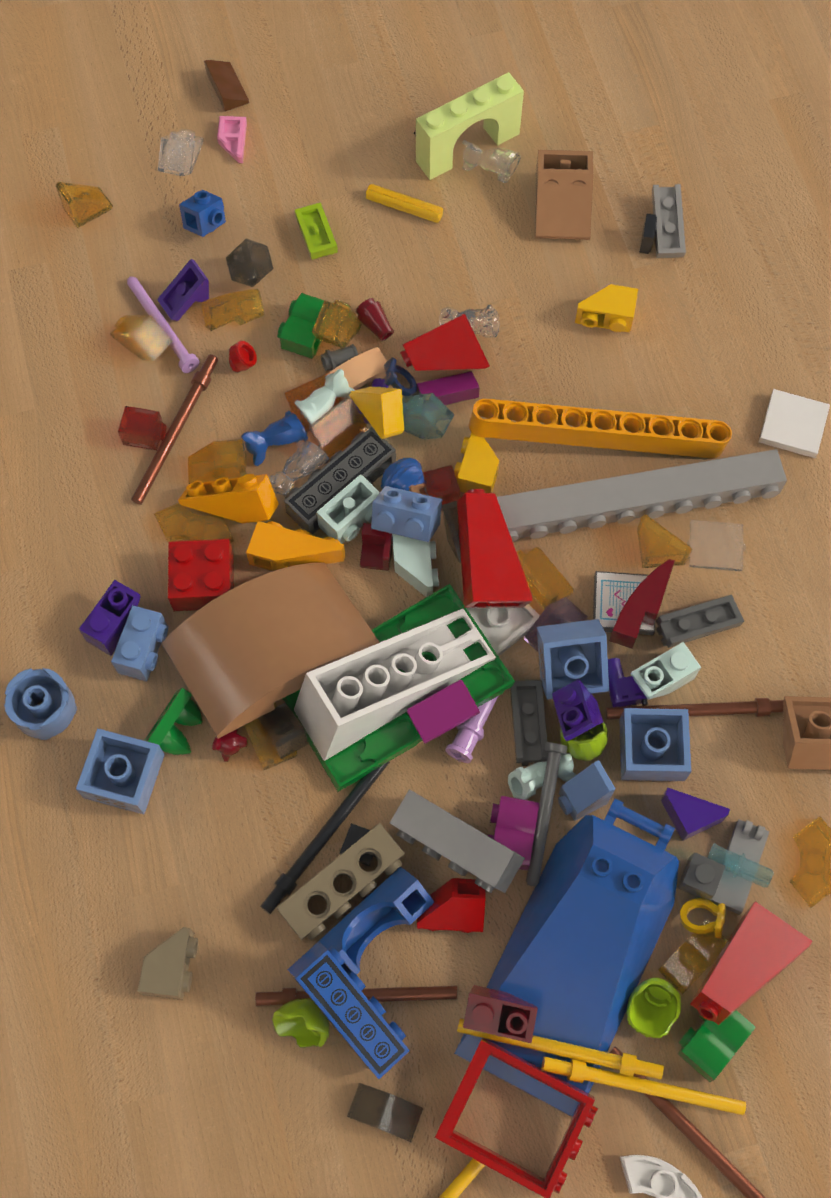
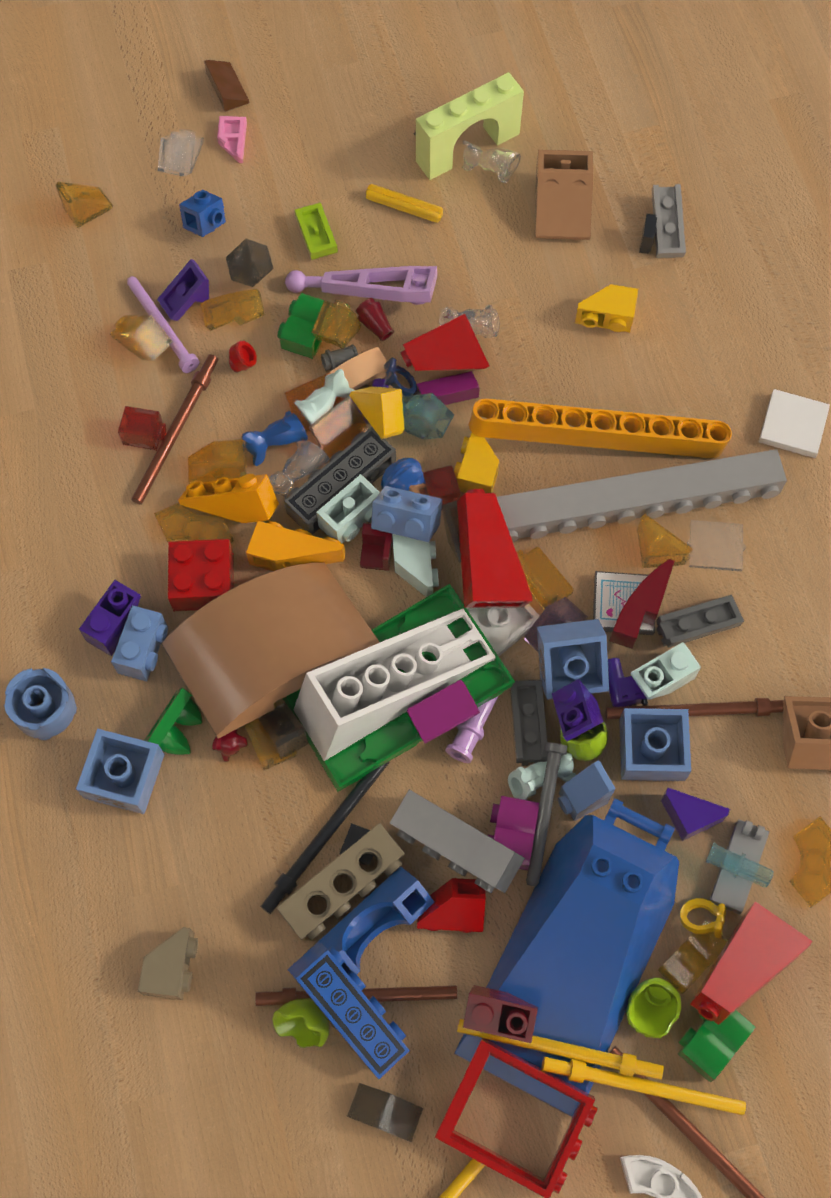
dark grey brick [677,852,726,900] -> none
none -> lavender plate [285,266,437,305]

